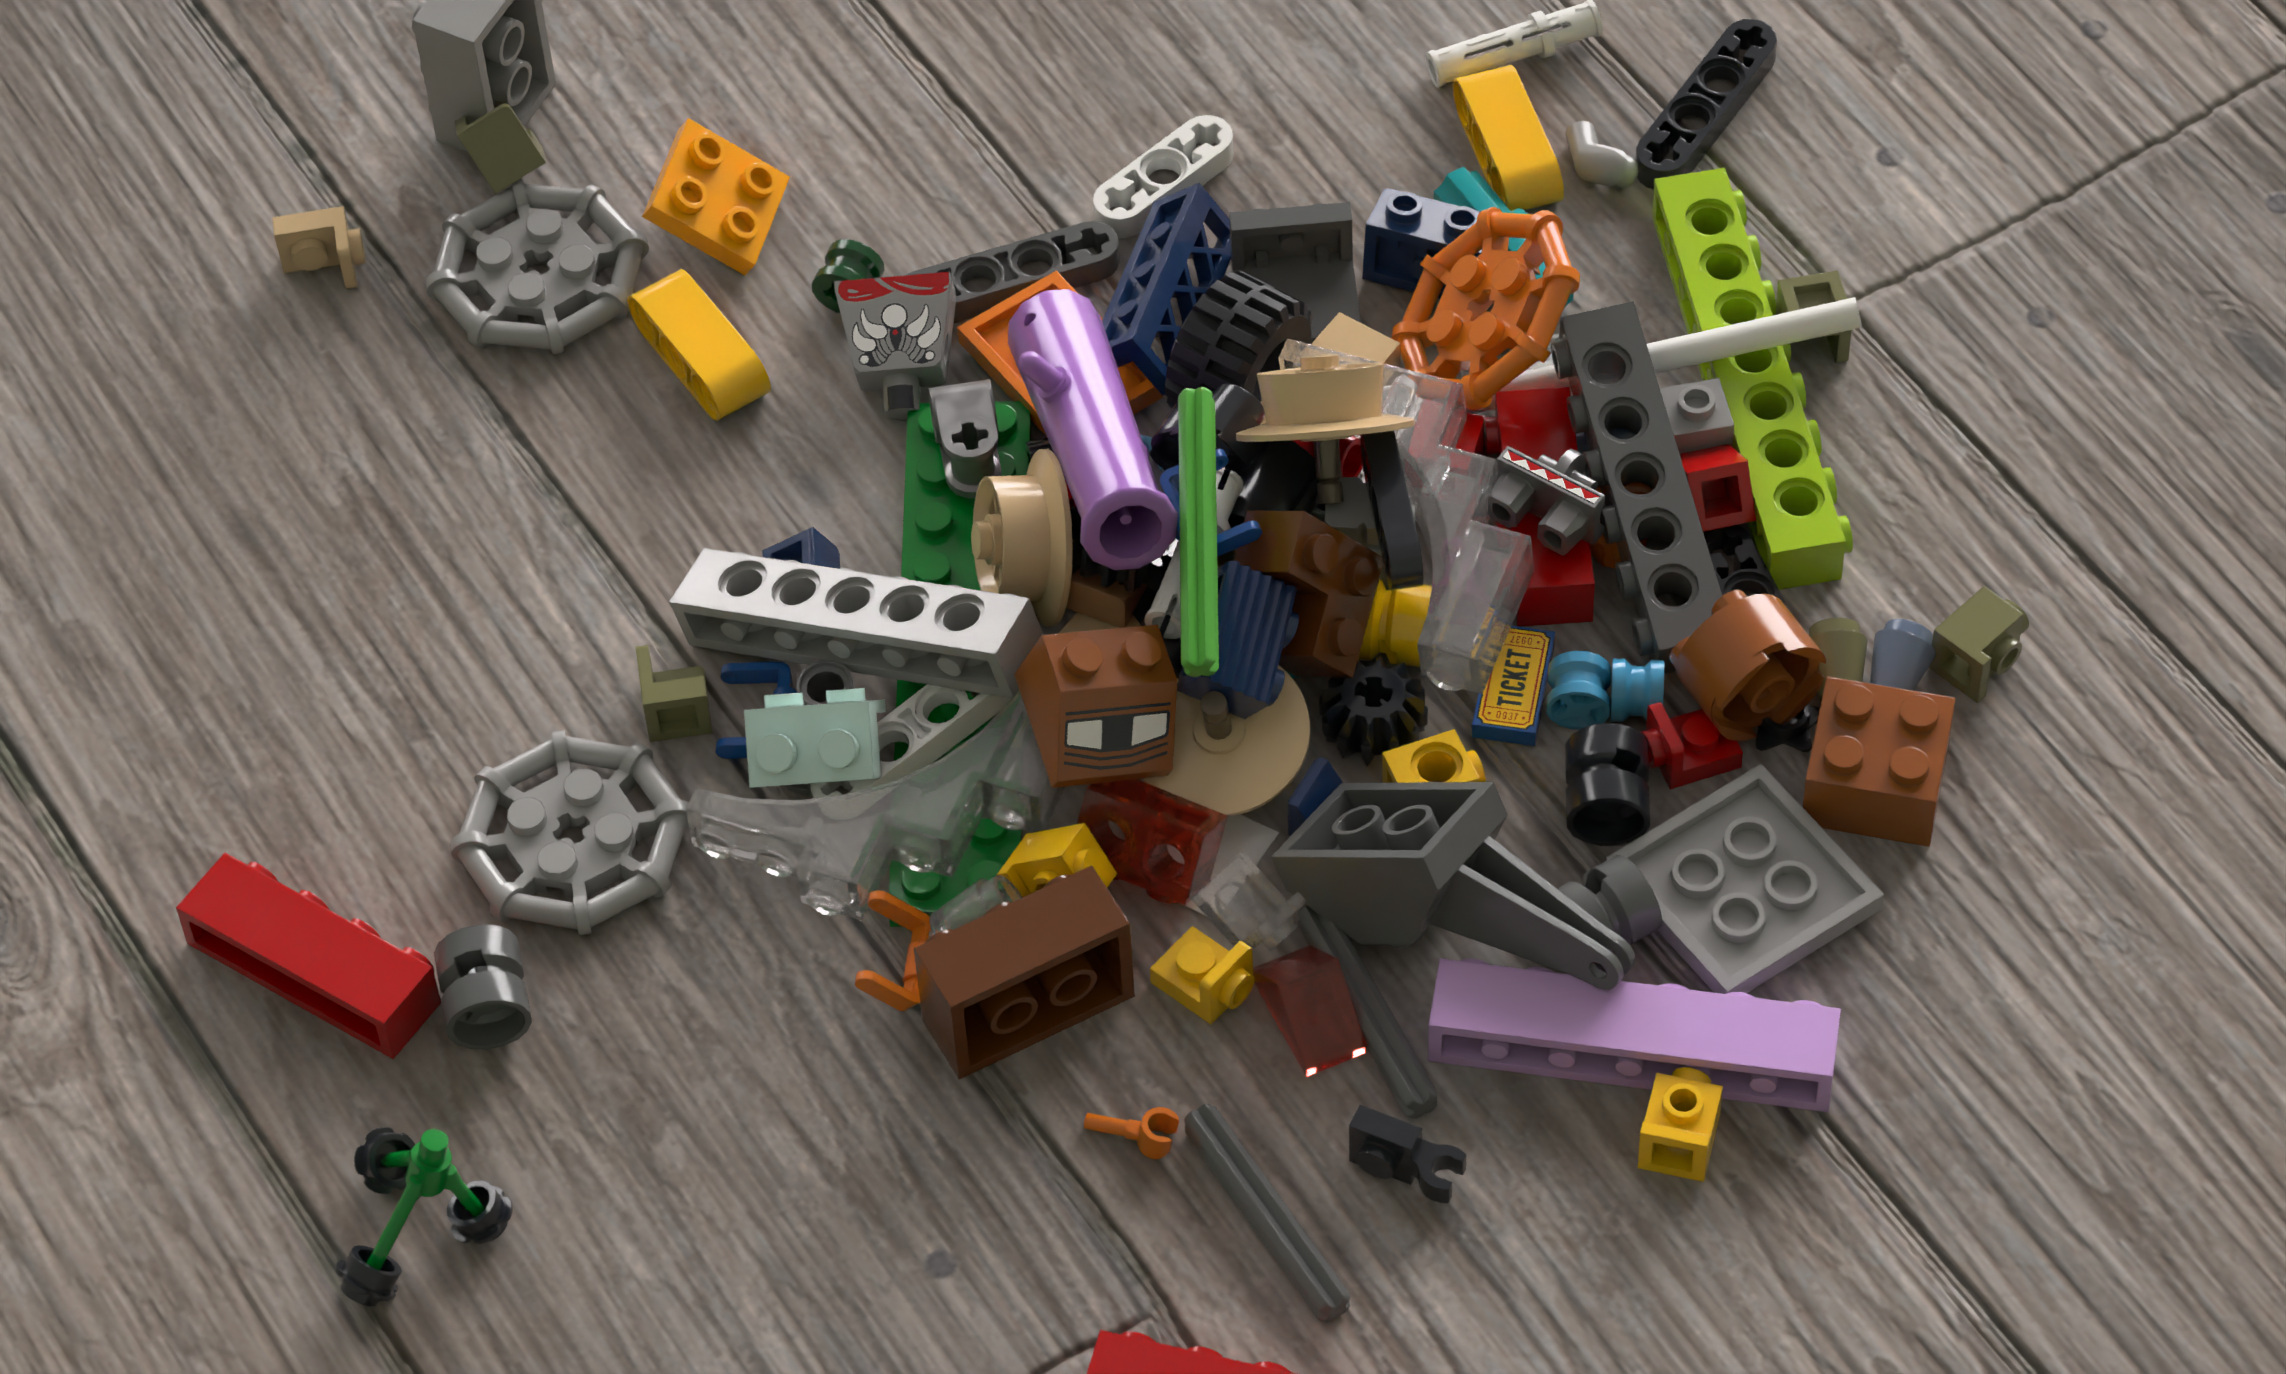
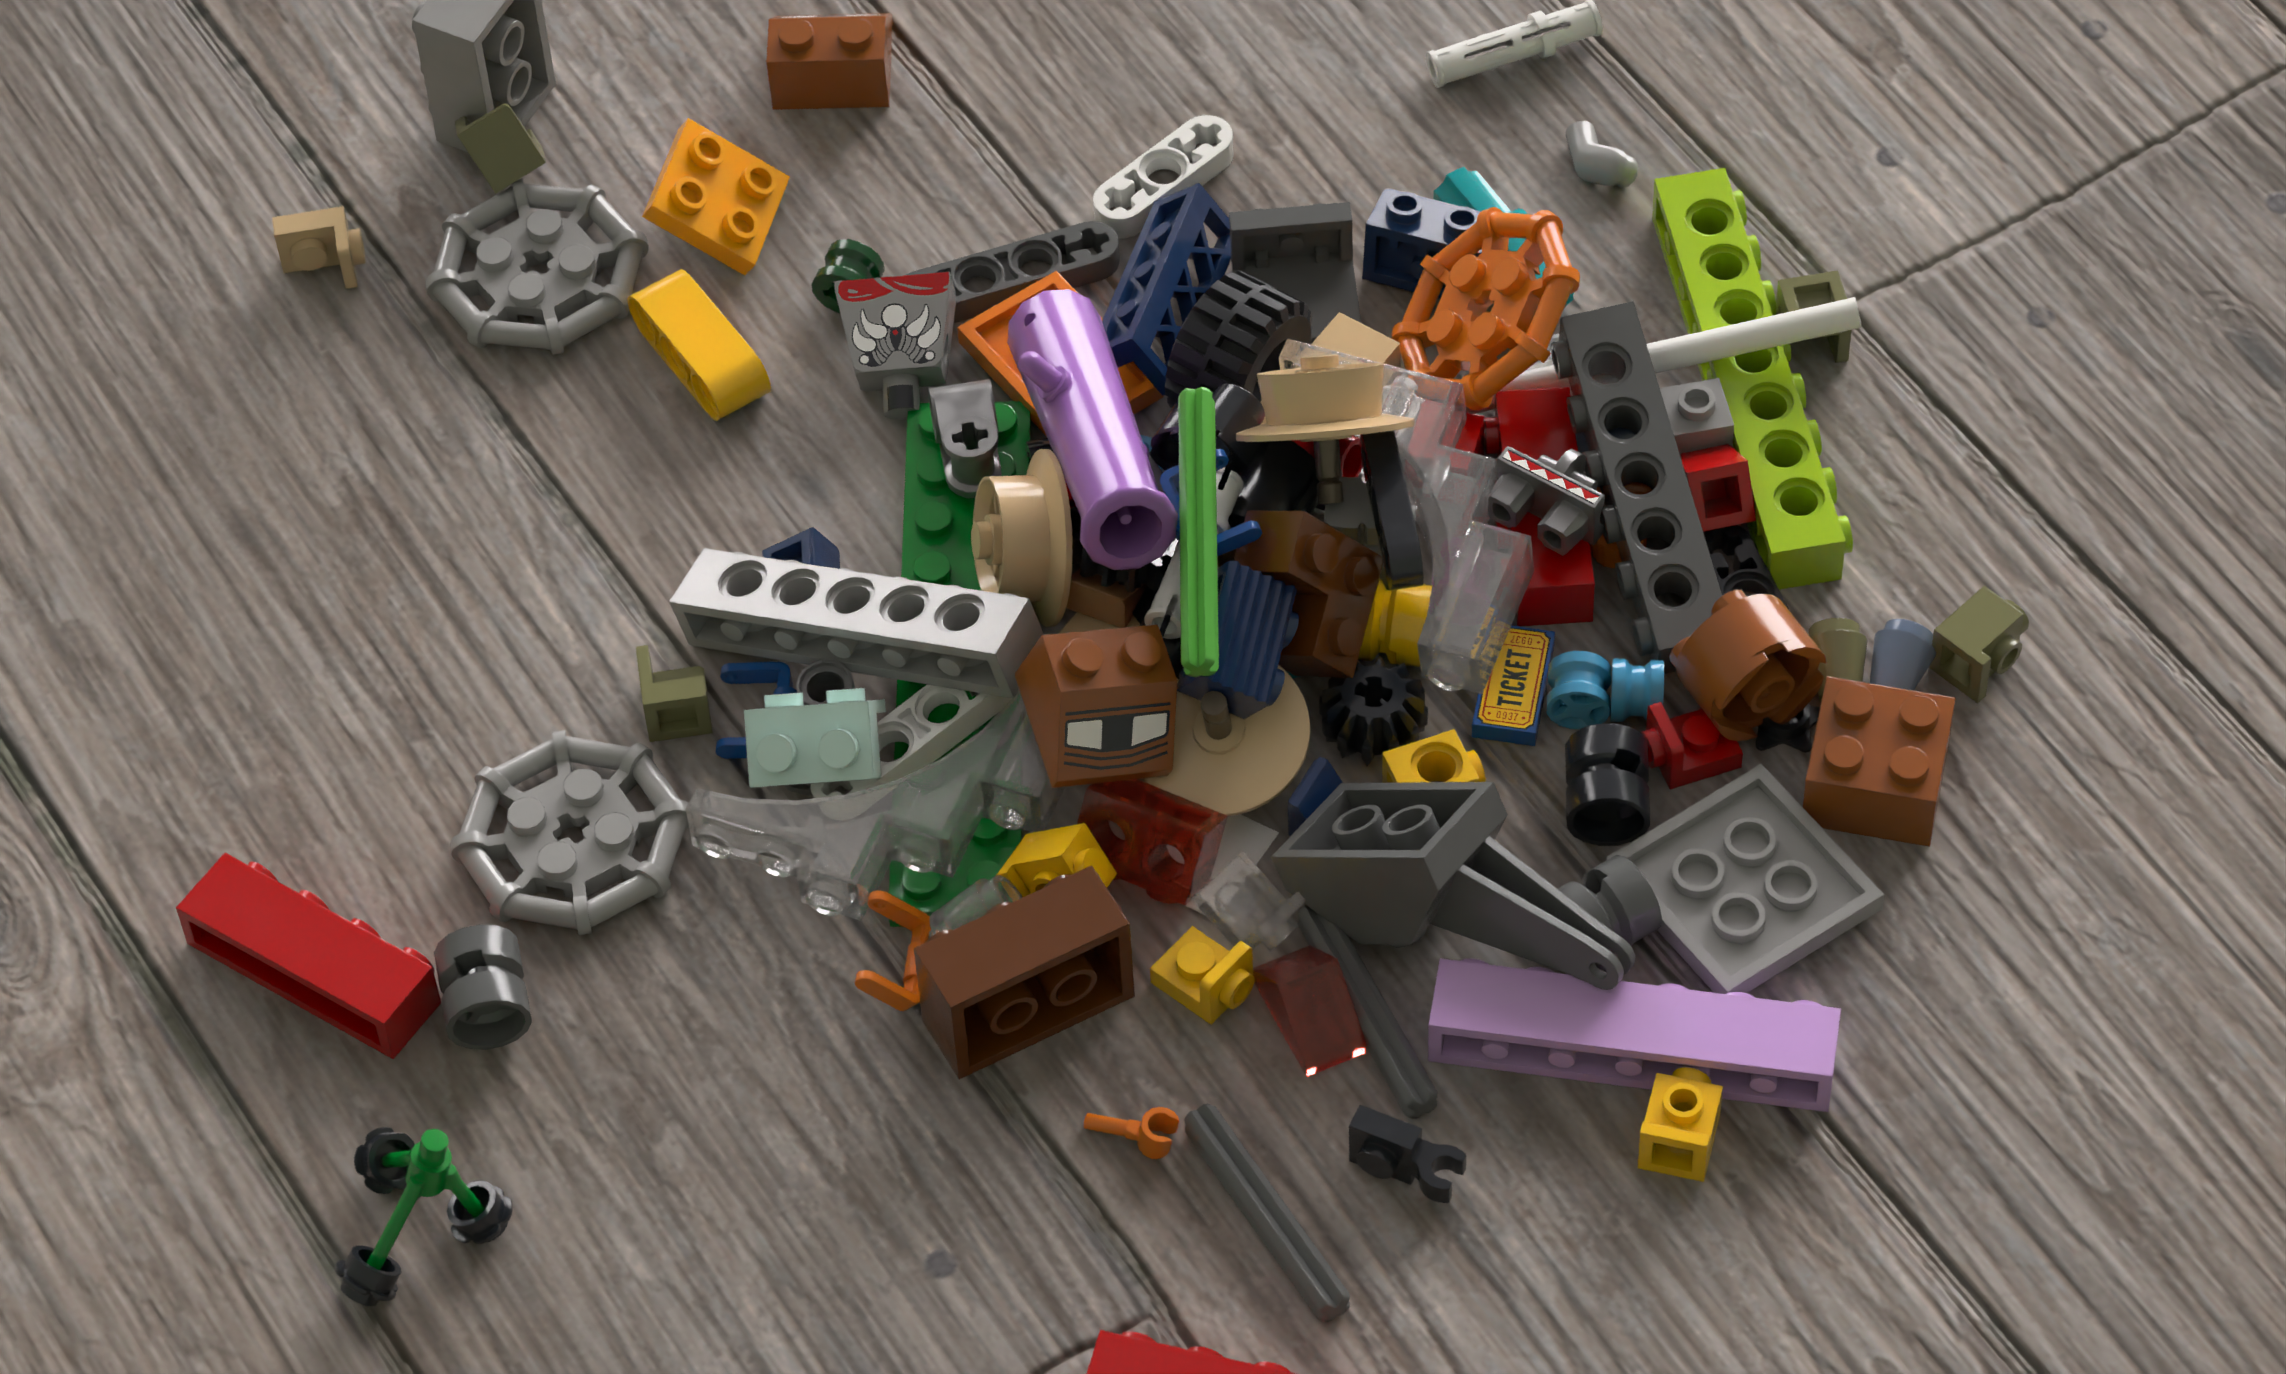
yellow beam [1453,65,1564,211] -> none
black beam [1635,19,1777,190] -> none
none -> dark orange slope [766,13,893,110]

